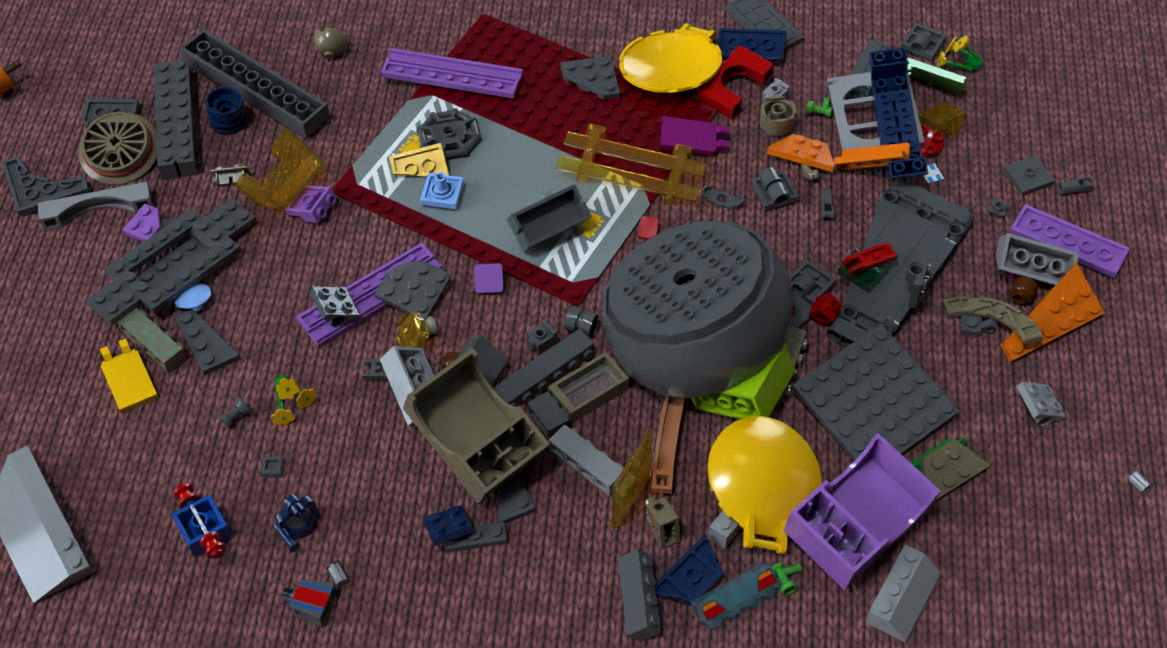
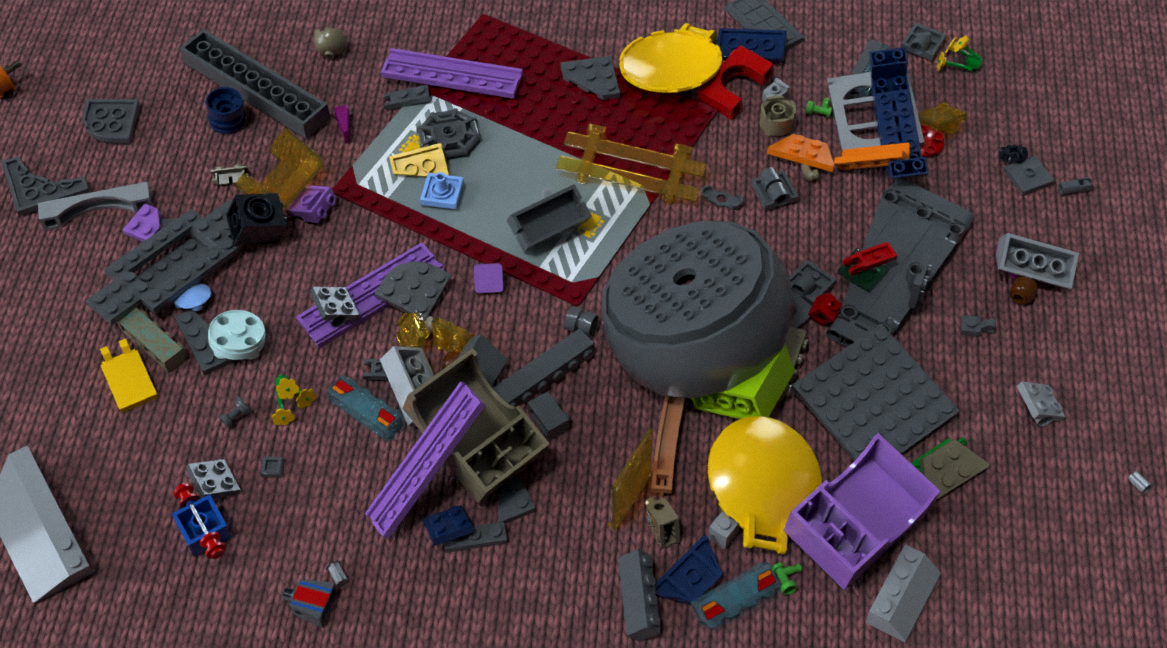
dark tan piece [78,112,157,185] -> none
dark grey piece [154,59,198,180] -> none
dark blue piece [273,494,321,553] -> none
dark grey brick [526,320,557,355] -> none
dark tan piece [548,352,630,424] -> none
light grey brick [548,425,626,497] -> none
red slope [637,216,659,240] -> none
magenta tile [660,116,729,156] -> none
dark grey bar [820,190,834,220] -> none
bright green tile [907,58,966,94] -> none
white sticker [924,163,944,183] -> none
dark tan tile [943,296,1043,345] -> none
dark grey plate [988,199,1009,218] -> none
orange wing [1000,263,1105,362] -> none
medium lavender plate [1009,204,1130,278] -> none
none -> dark grey plate [186,459,241,498]
none -> light aqua piece [208,310,265,360]
none -> black brick [226,193,288,246]
none -> clear light blue brick [326,375,403,442]
none -> magenta slope [334,105,350,144]
none -> medium lavender plate [365,381,486,539]
none -> dark grey hinge [383,84,430,110]
none -> clear yellow plate [432,316,475,352]
none -> black gear [999,144,1028,163]

